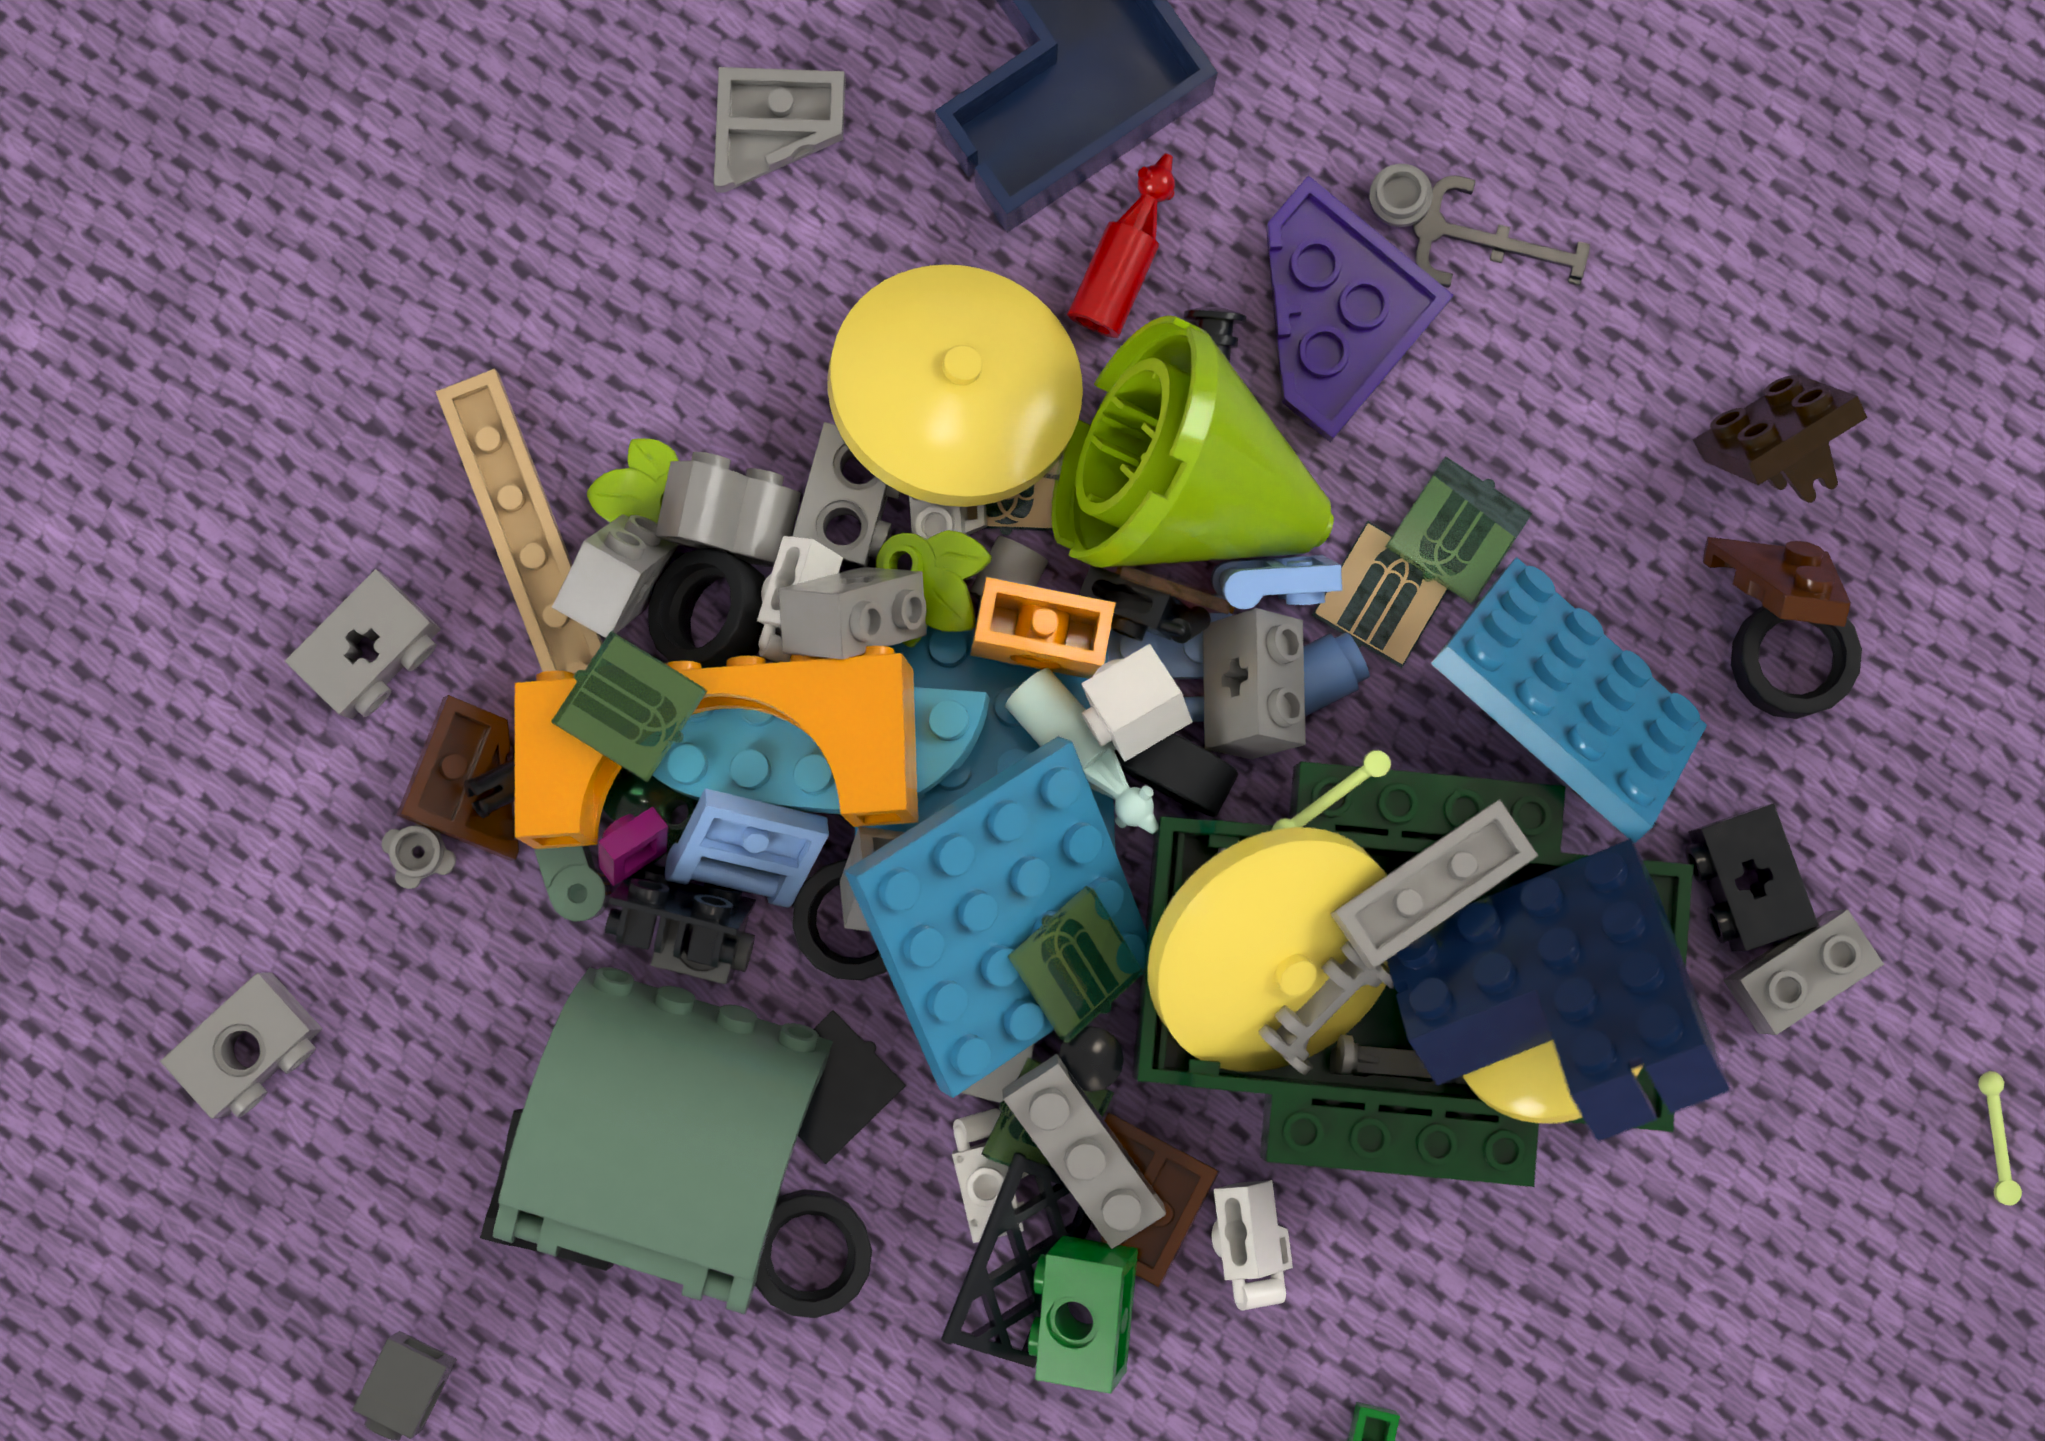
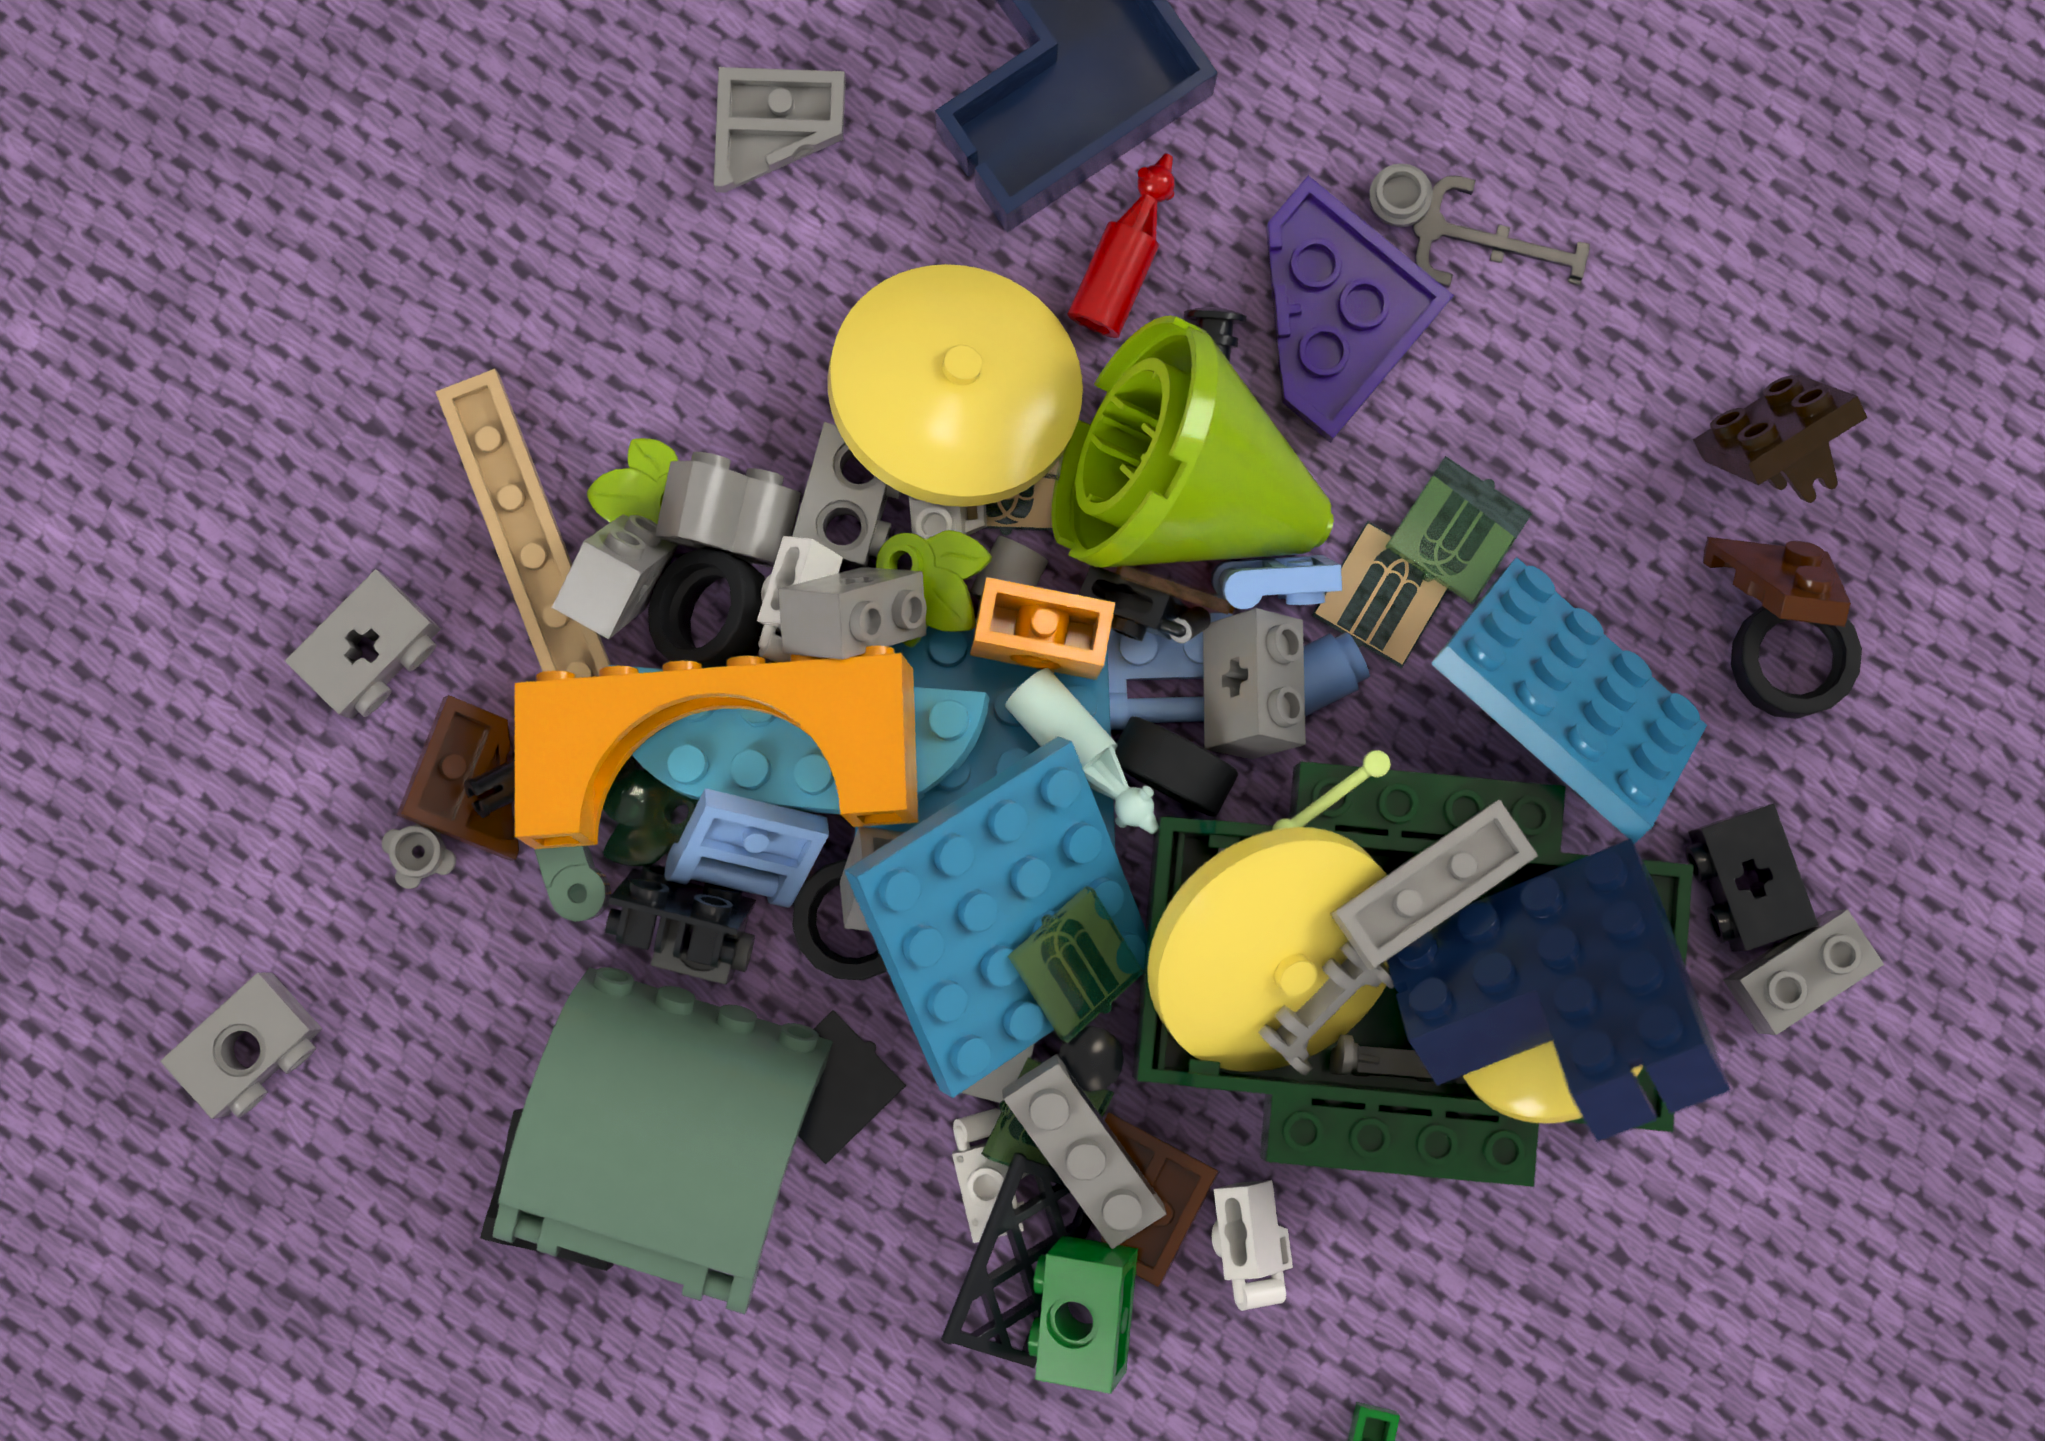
dark grey brick [352,1331,457,1441] -> none
clear green piece [551,631,707,782] -> none
magenta plate [599,806,668,886] -> none
black tyre [755,1189,872,1318] -> none
white brick [1081,644,1192,762] -> none
yellowish green hinge [1978,1071,2022,1206] -> none

